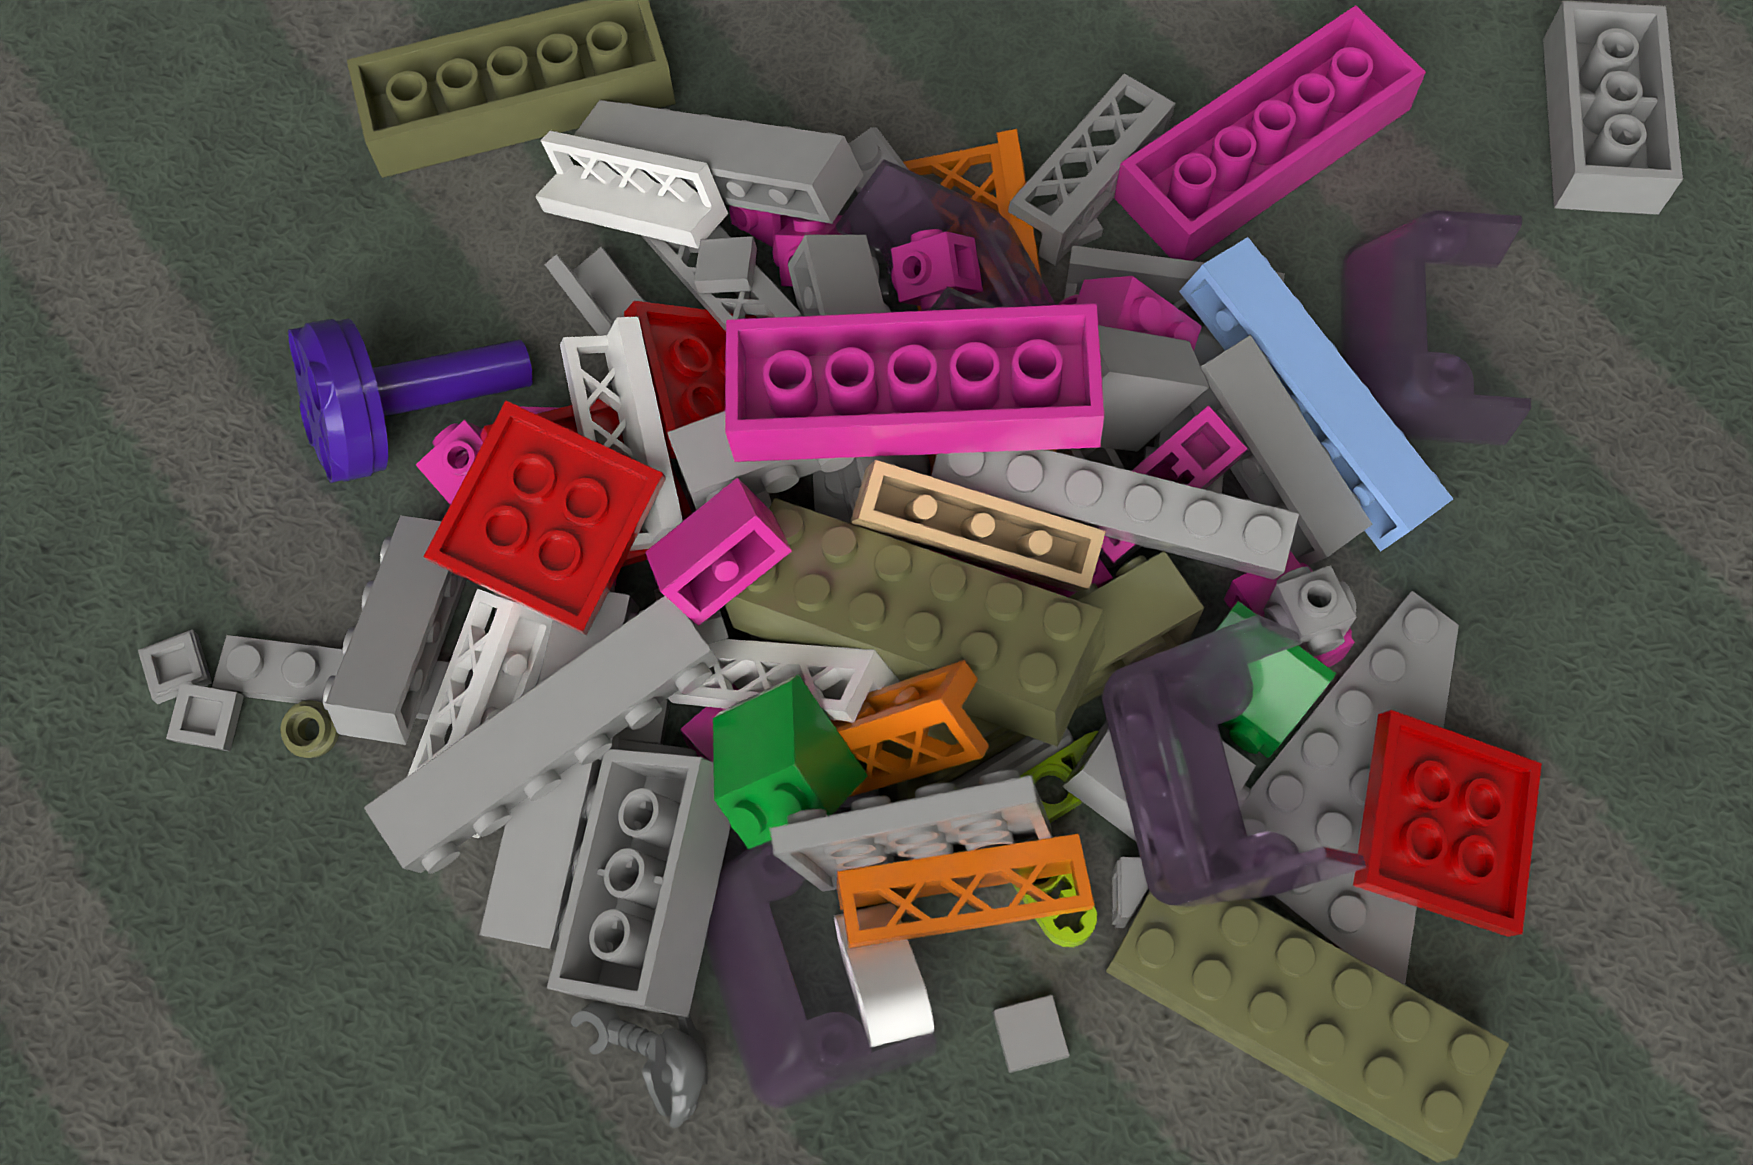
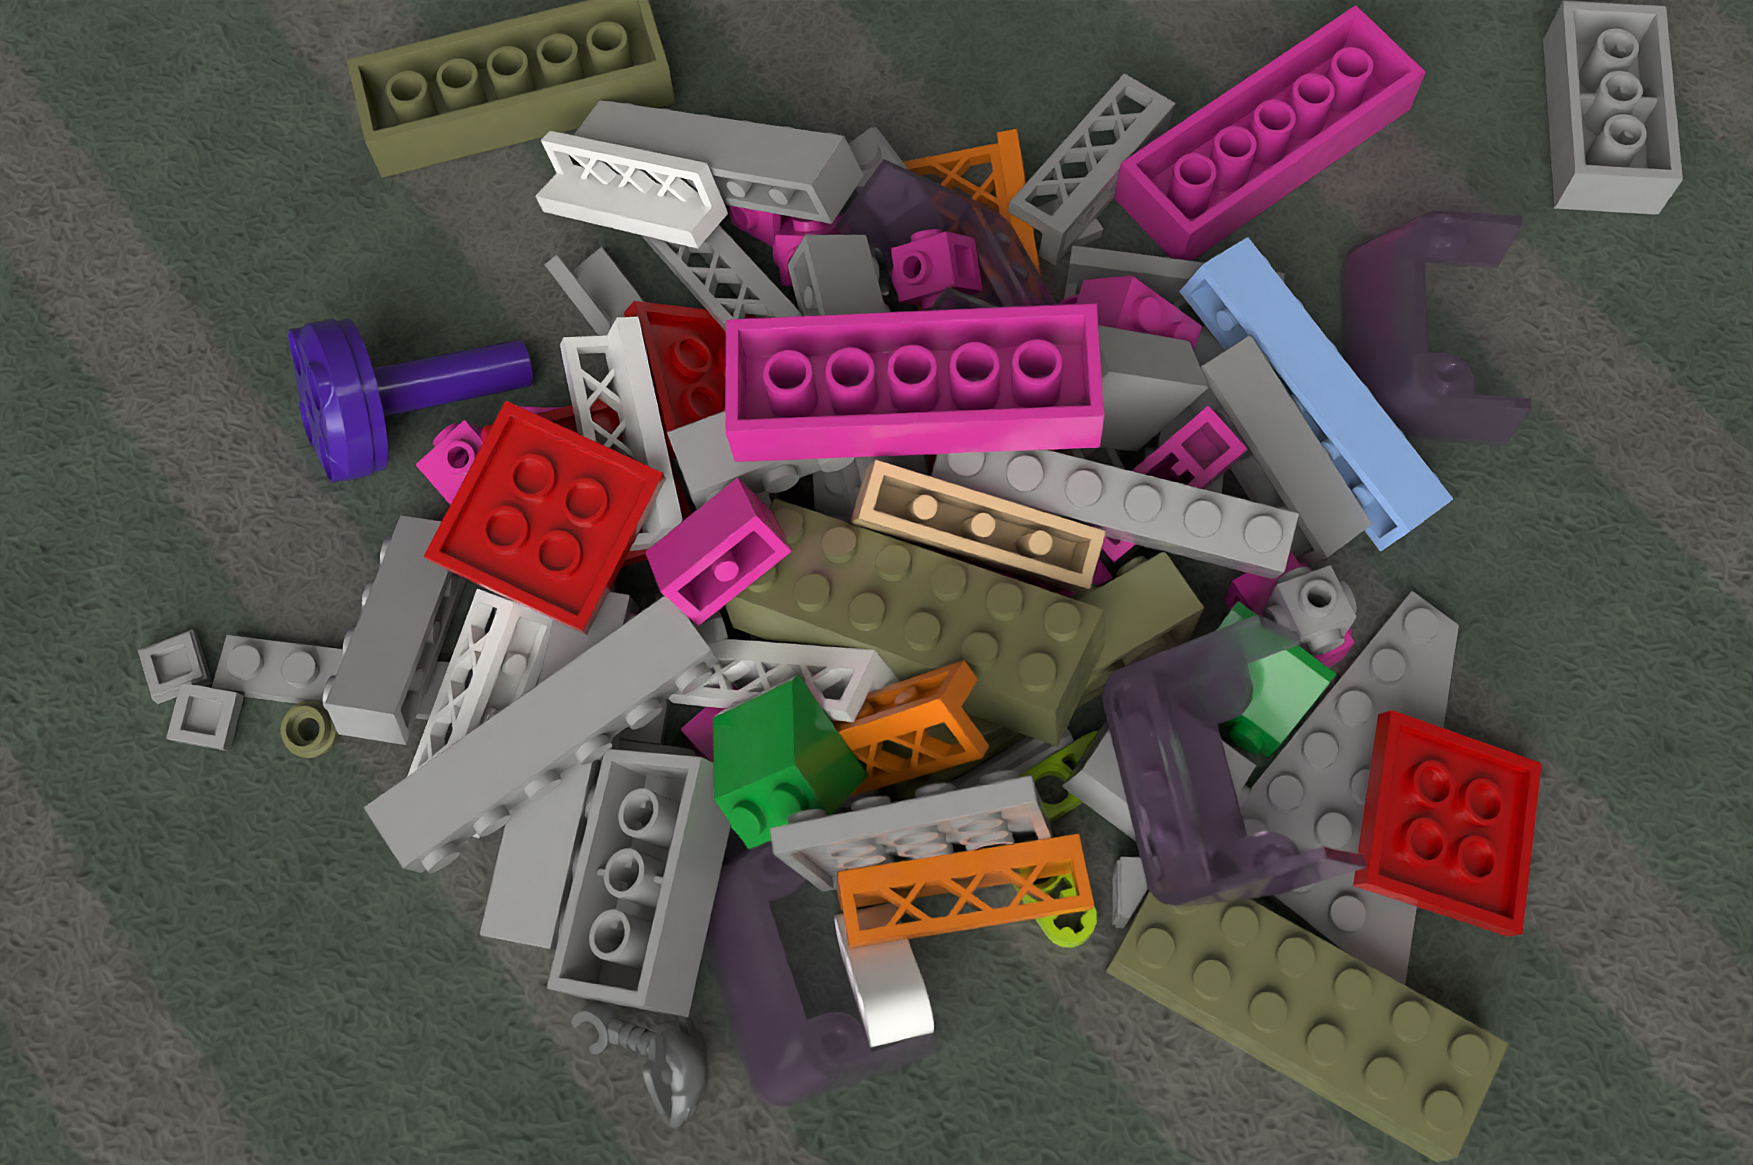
light grey tile [694,236,757,294] -> none
light grey tile [993,995,1069,1073] -> none

